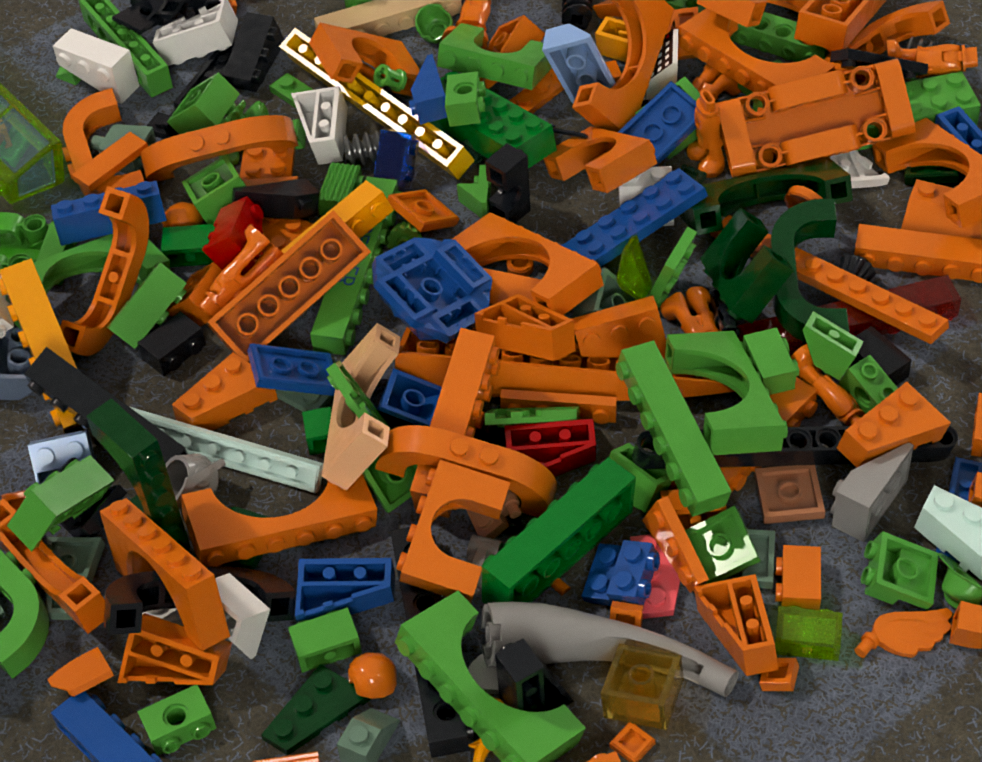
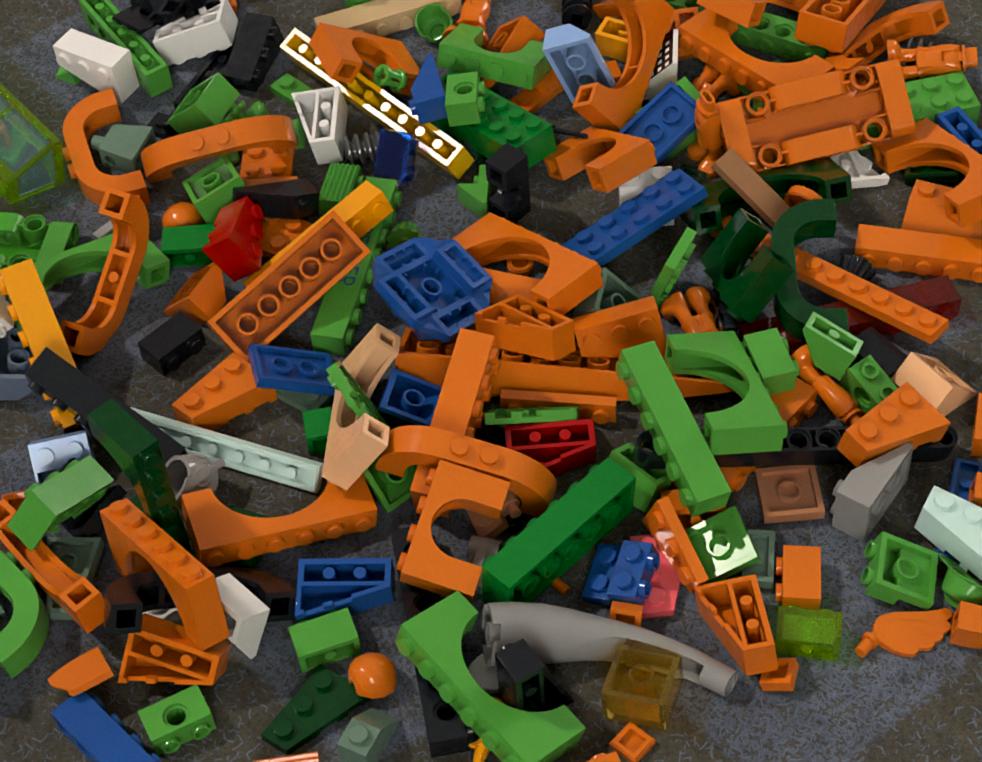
blue brick [51,180,167,246] -> none
orange tile [72,132,148,192] -> none
bright green wedge [107,262,187,349] -> none
orange piece [199,225,284,317] -> none
orange plate [387,189,460,232] -> none
clear neon green slope [617,235,653,300] -> none
black plate [830,48,928,81] -> none
none -> medium nougat tile [712,148,791,228]
none -> light nougat slope [891,352,978,416]

